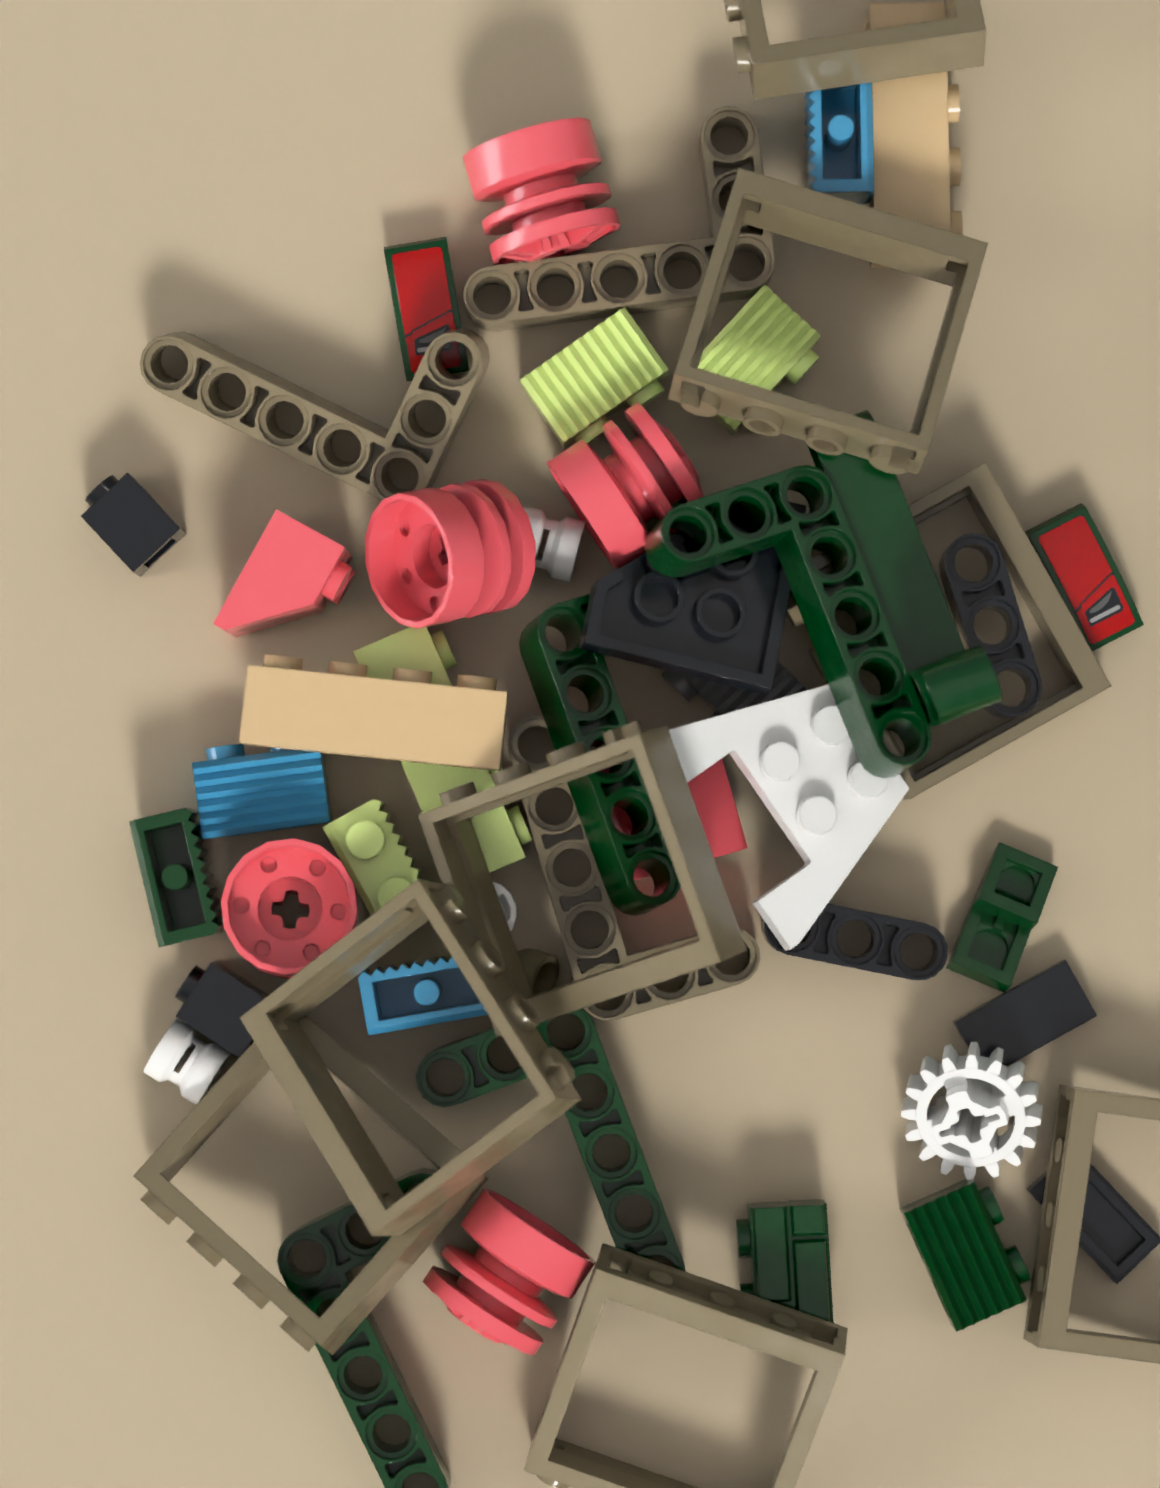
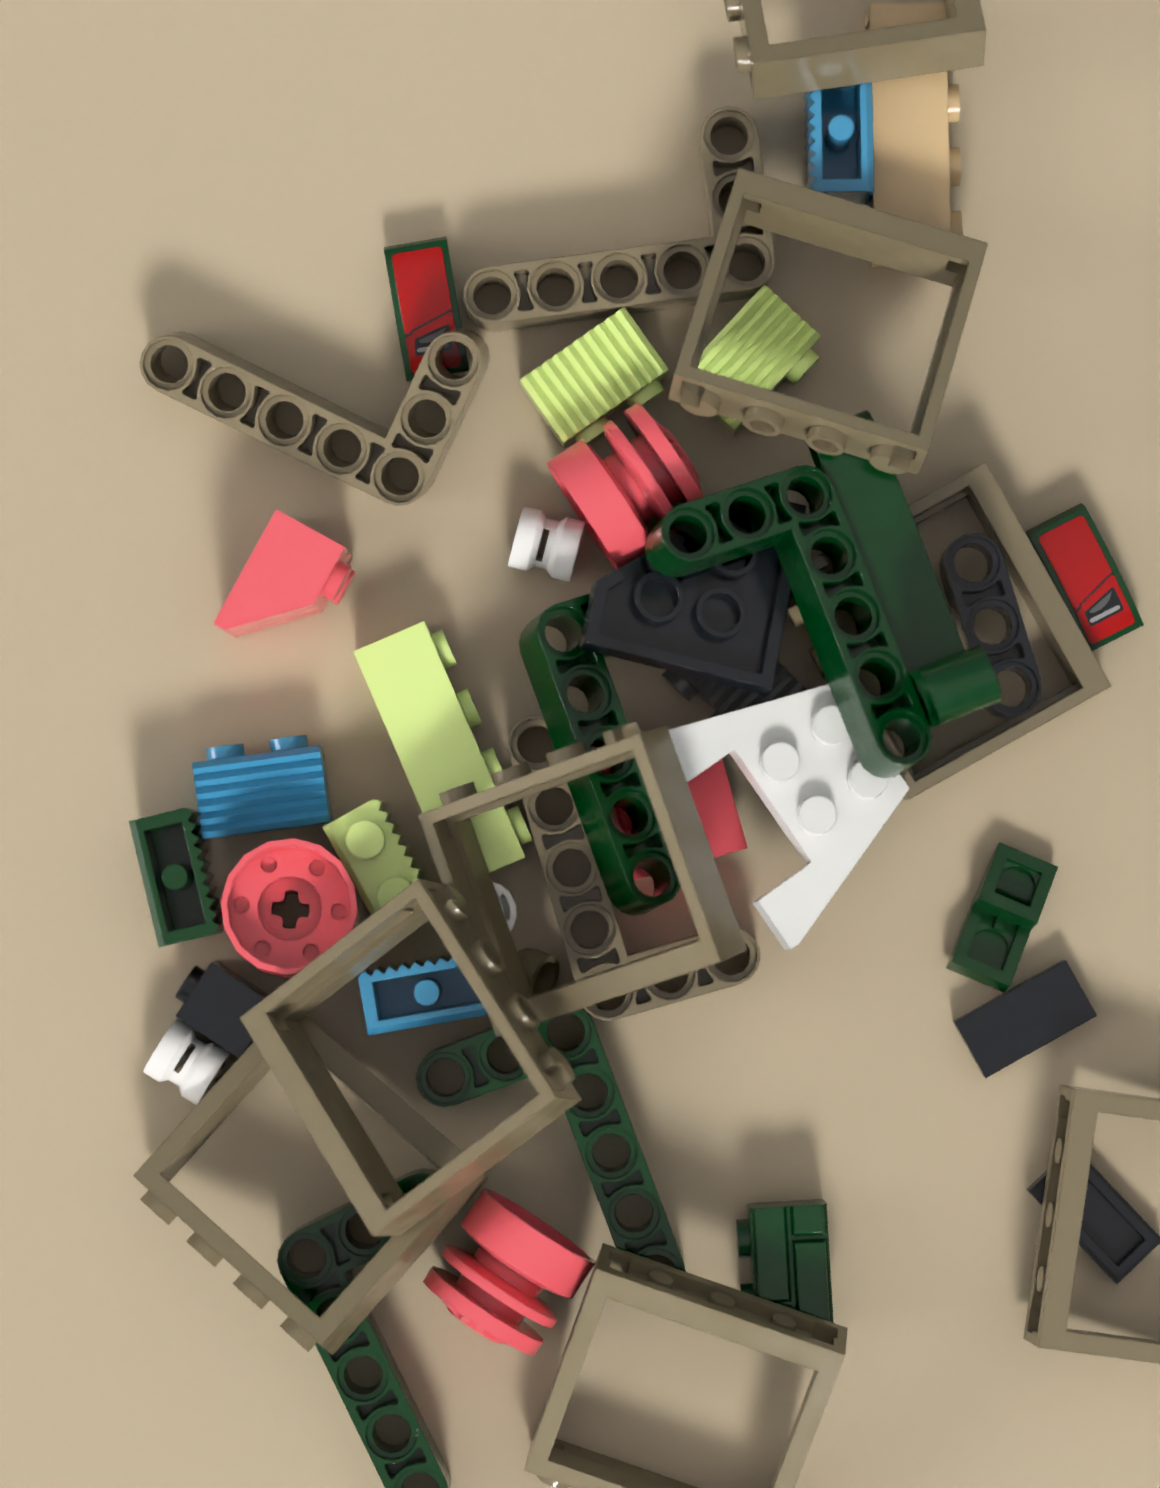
black brick [81,473,186,577] -> none
tan brick [239,655,509,771] -> none
coral wheel [365,479,536,629] -> none
coral wheel [462,117,620,265] -> none
black beam [761,904,948,980] -> none
dark green brick [899,1179,1031,1331] -> none
white gear [901,1042,1043,1180] -> none

